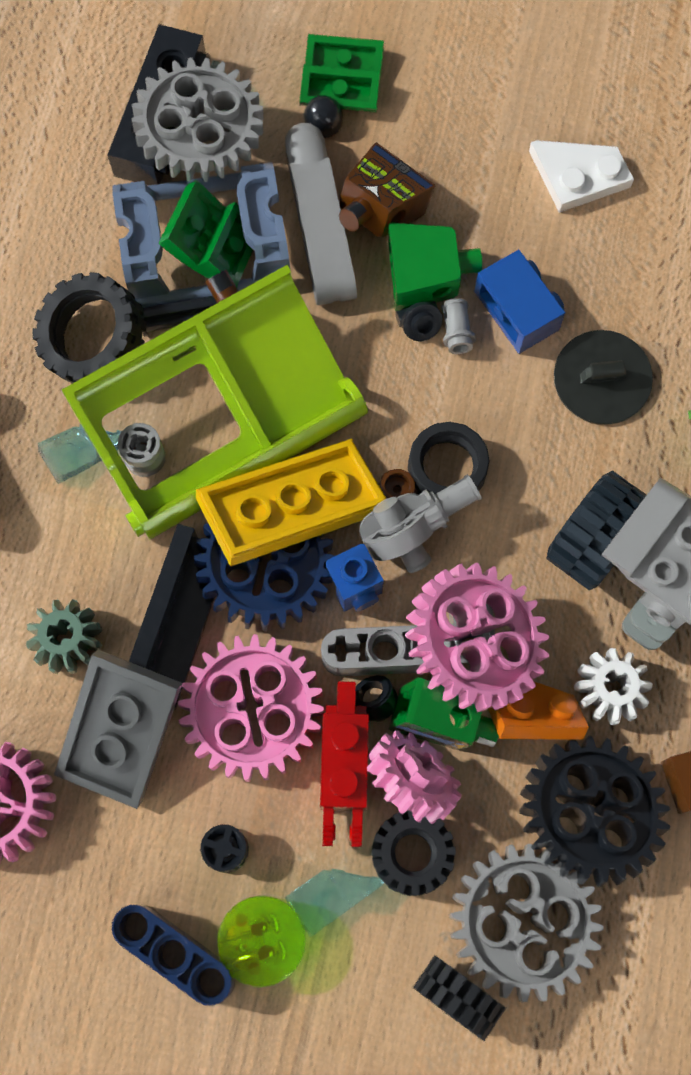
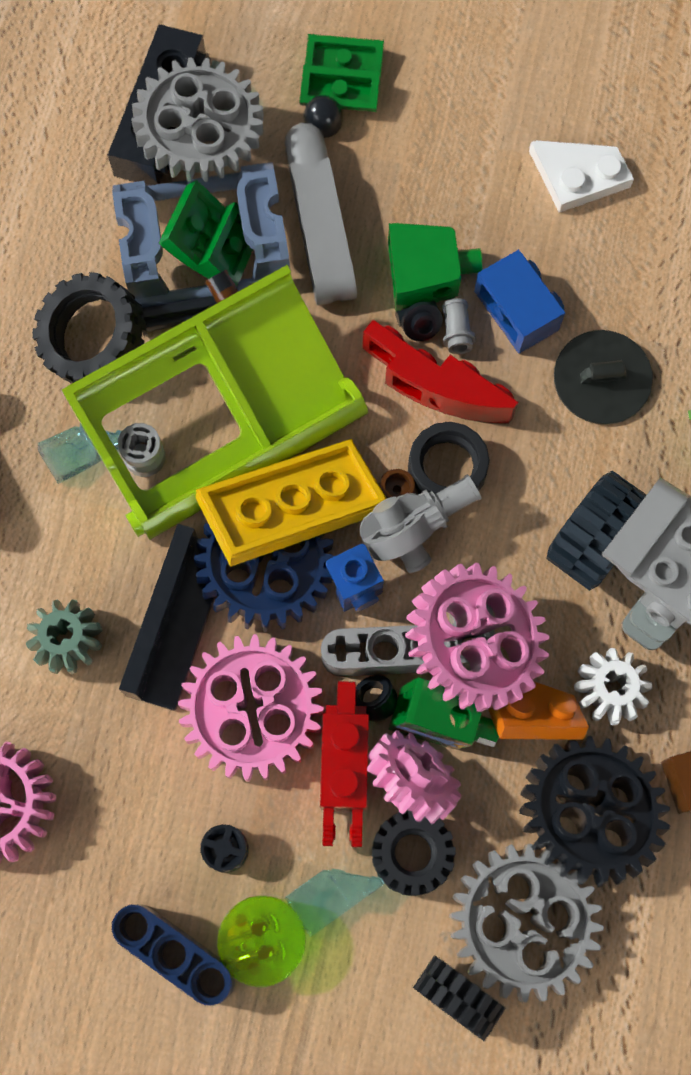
dark grey plate [54,650,183,809] -> none
reddish brown torso [339,142,436,237] -> none
none -> red slope [363,319,518,424]

